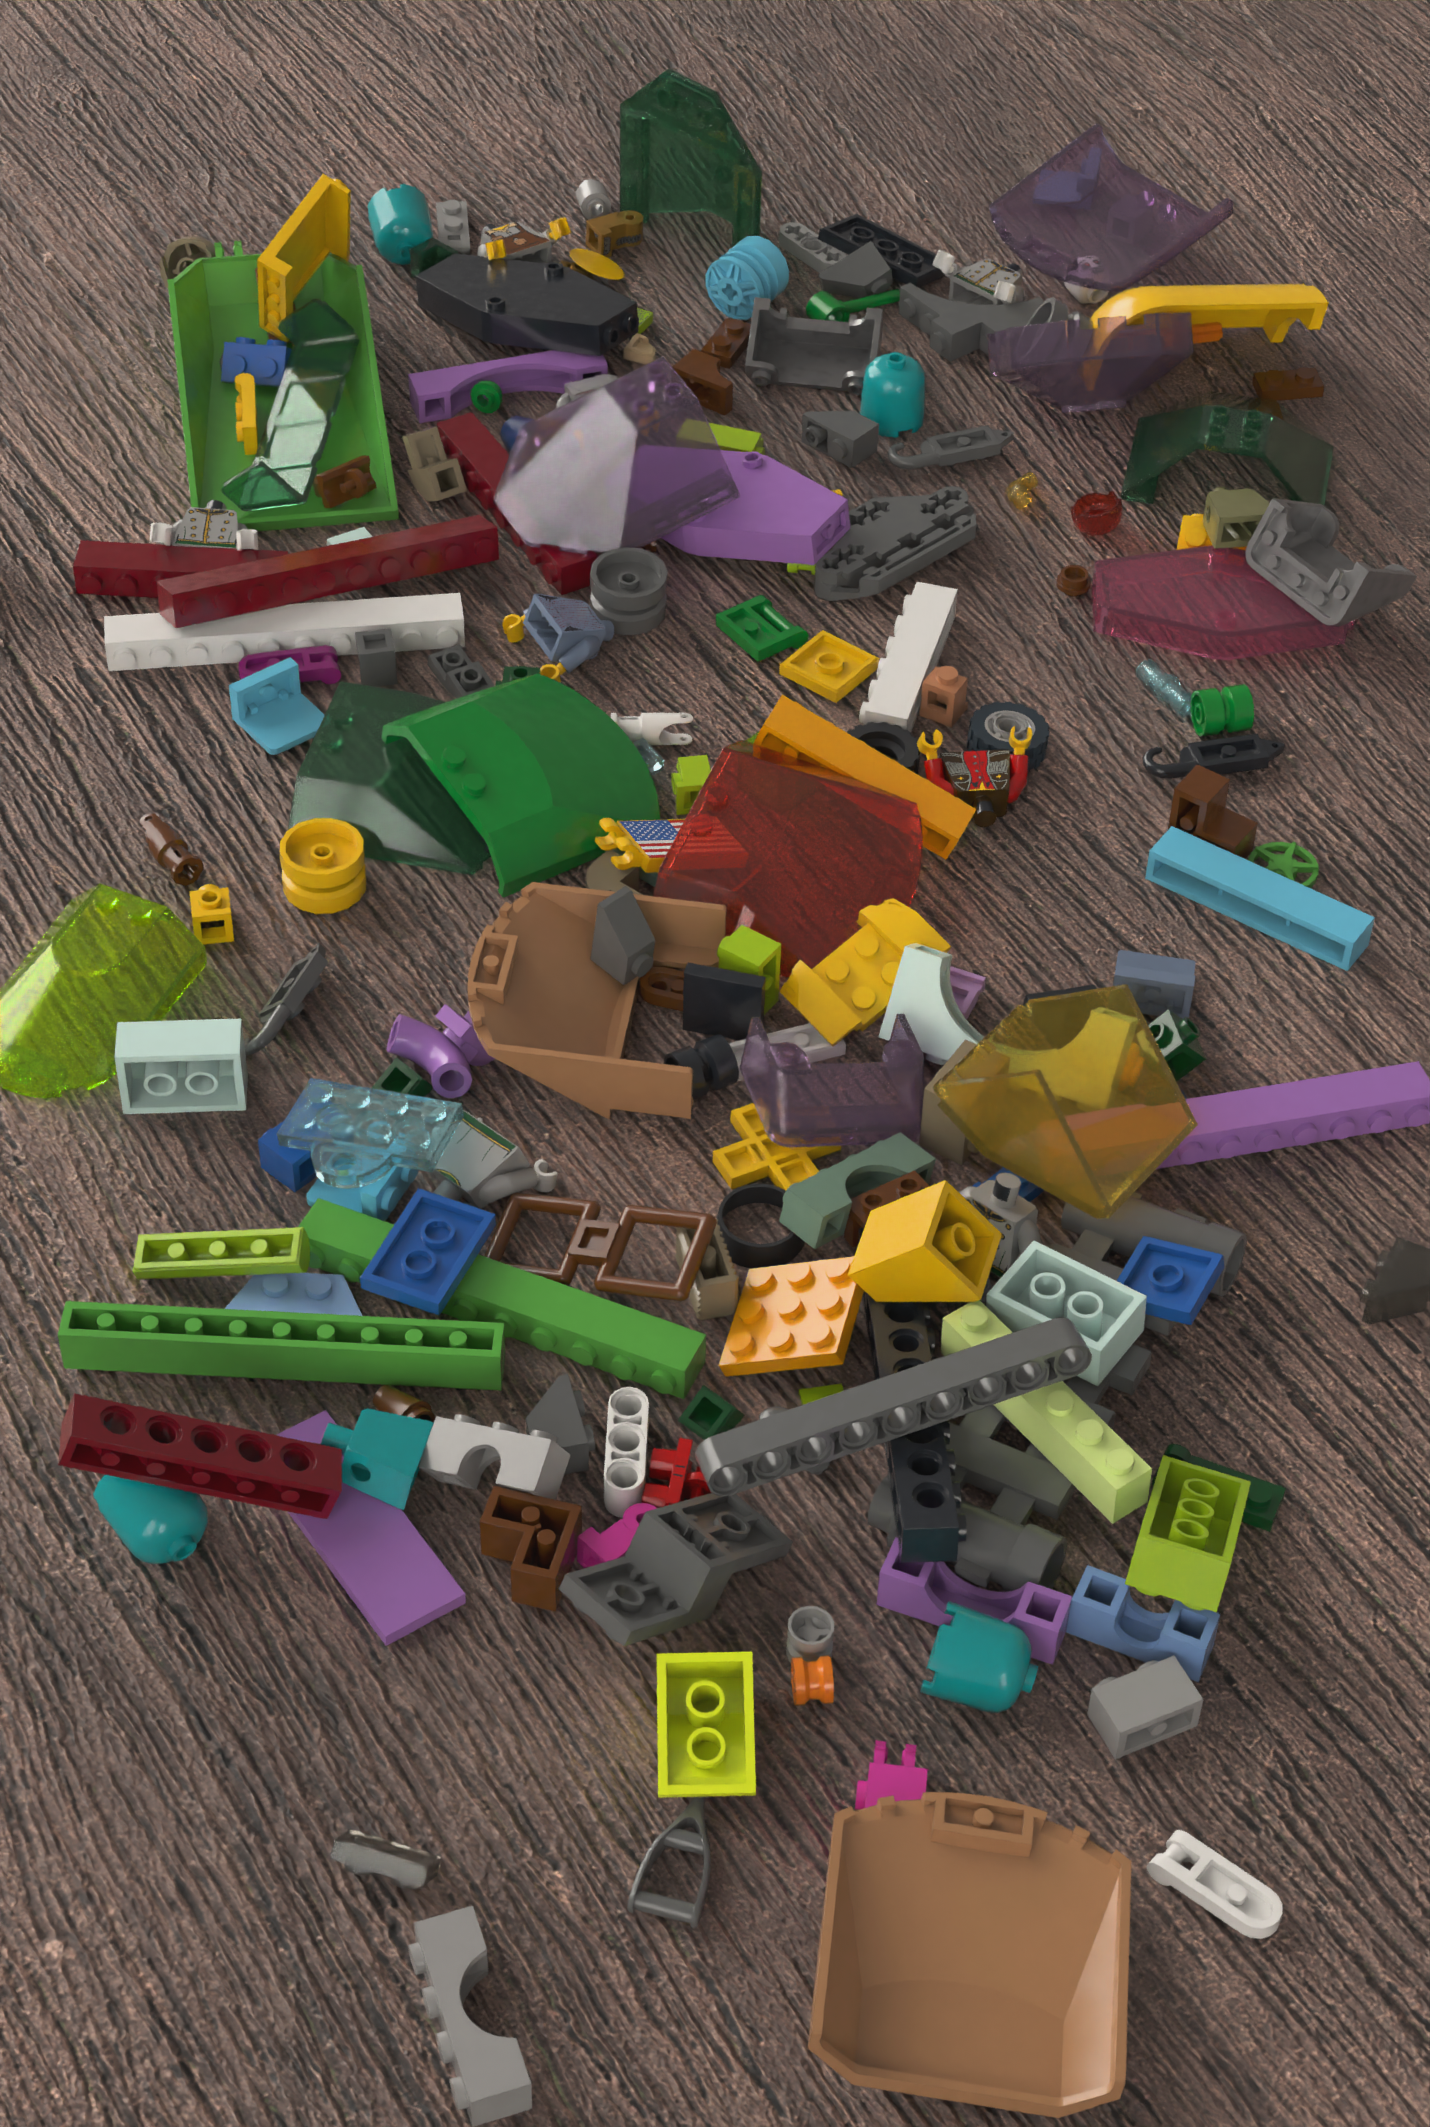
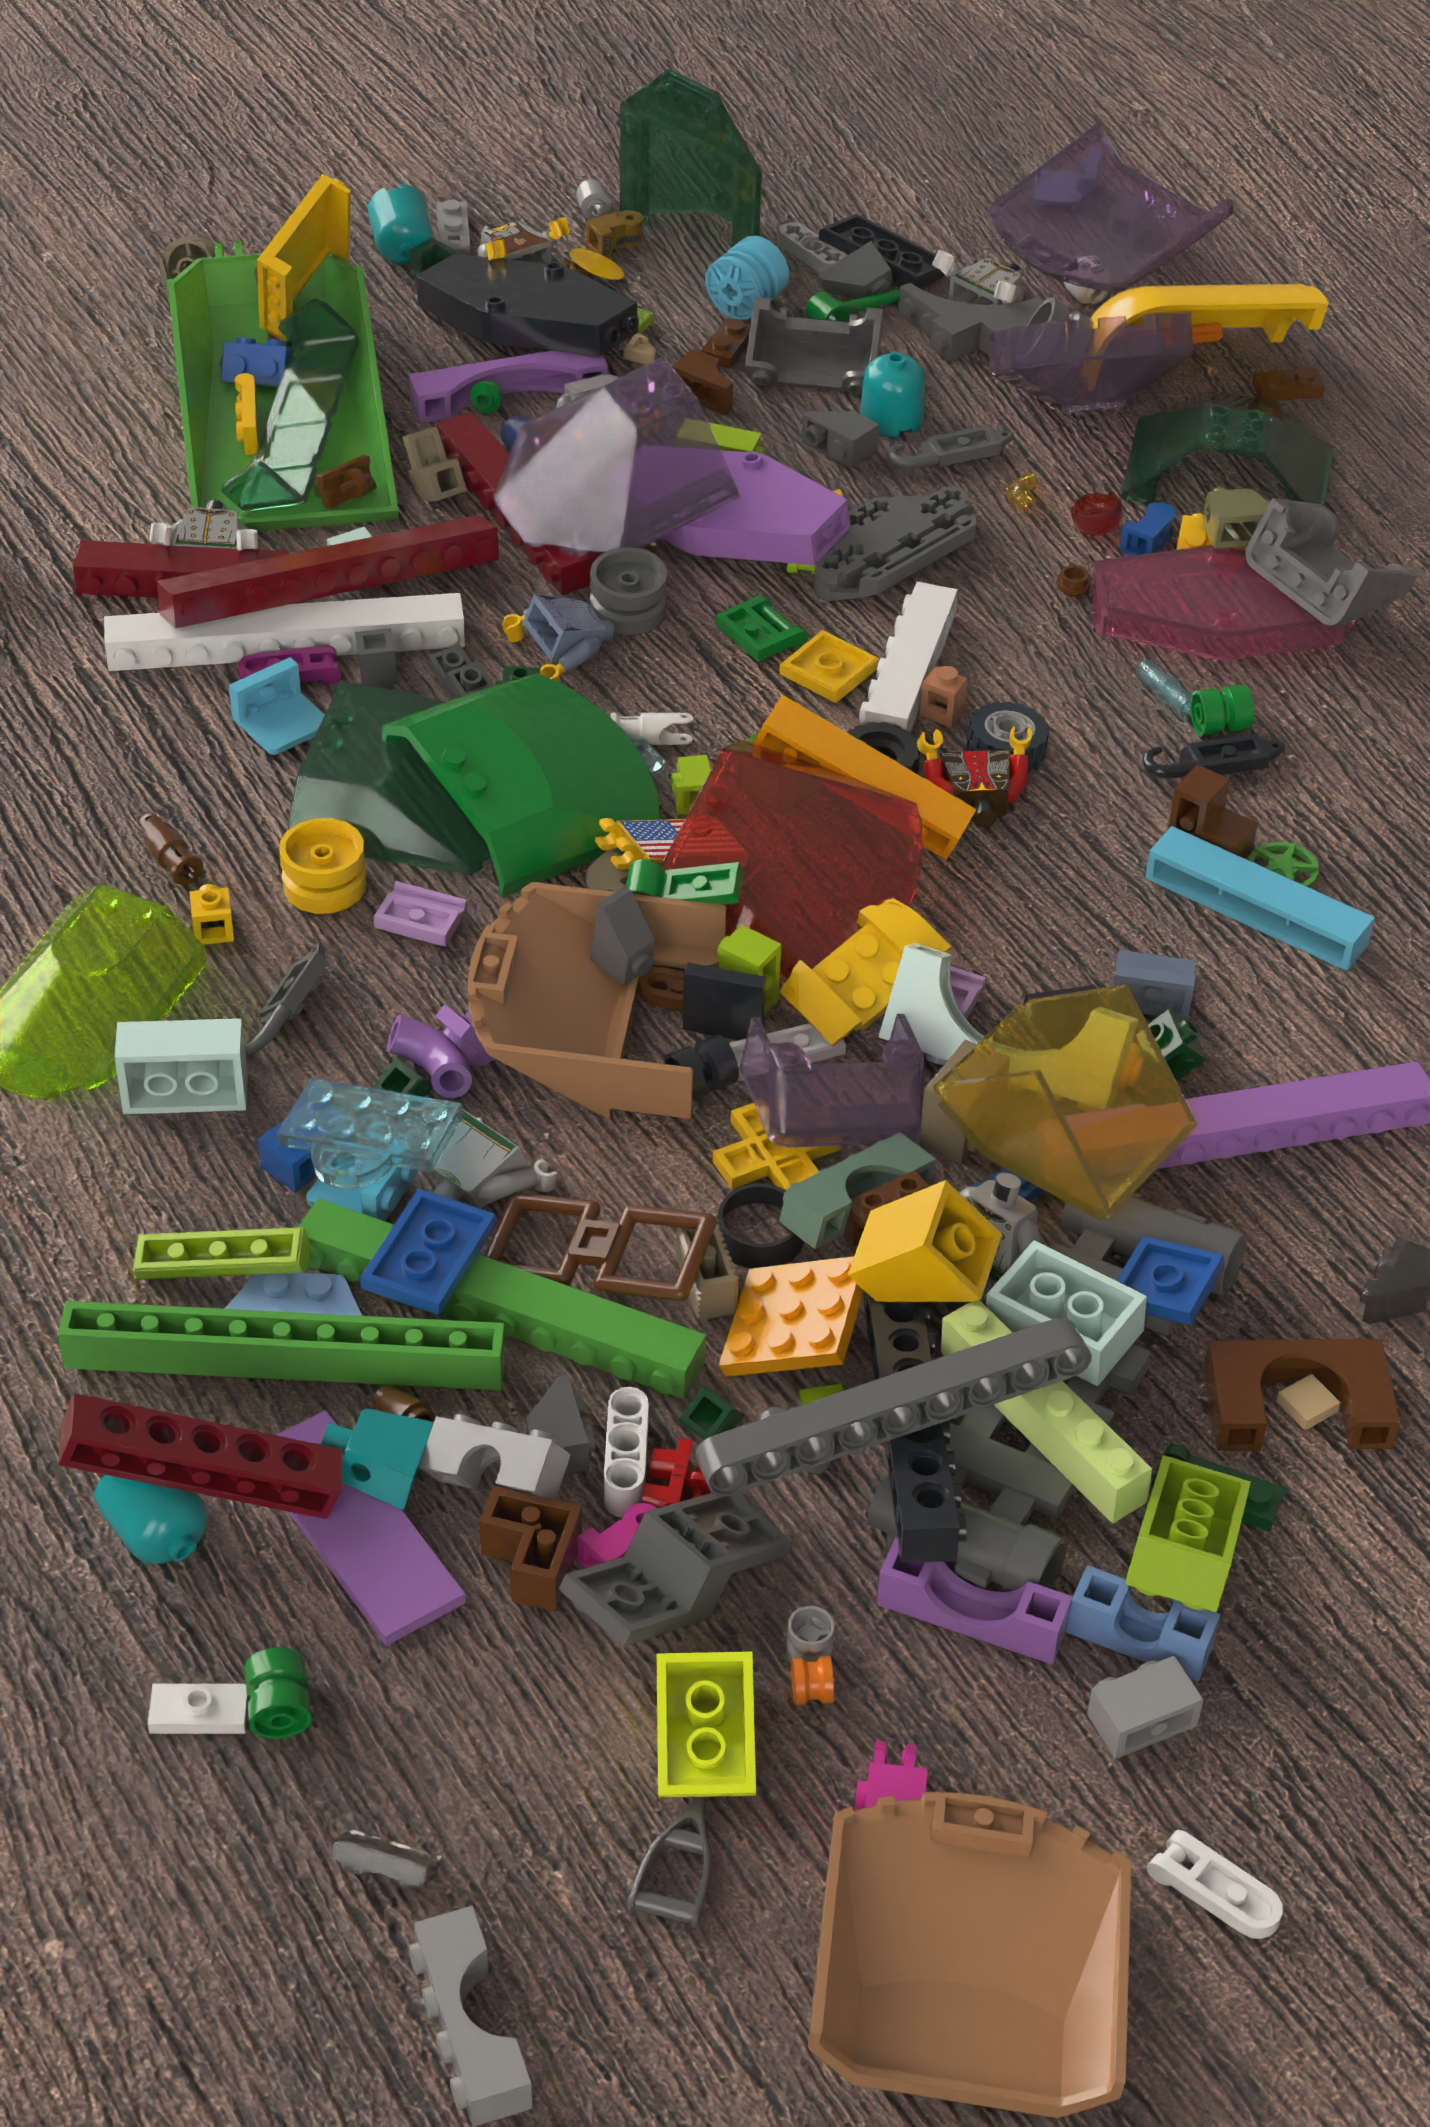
teal cylinder [920,1601,1038,1713] -> none
none -> white plate [148,1684,249,1734]
none -> green wheel [244,1647,312,1739]
none -> lavender plate [373,881,467,947]
none -> green plate [626,859,744,905]
none -> blue leg [1119,502,1176,563]
none -> reddish brown arch [1203,1338,1400,1451]
none -> tan tile [1276,1374,1341,1431]

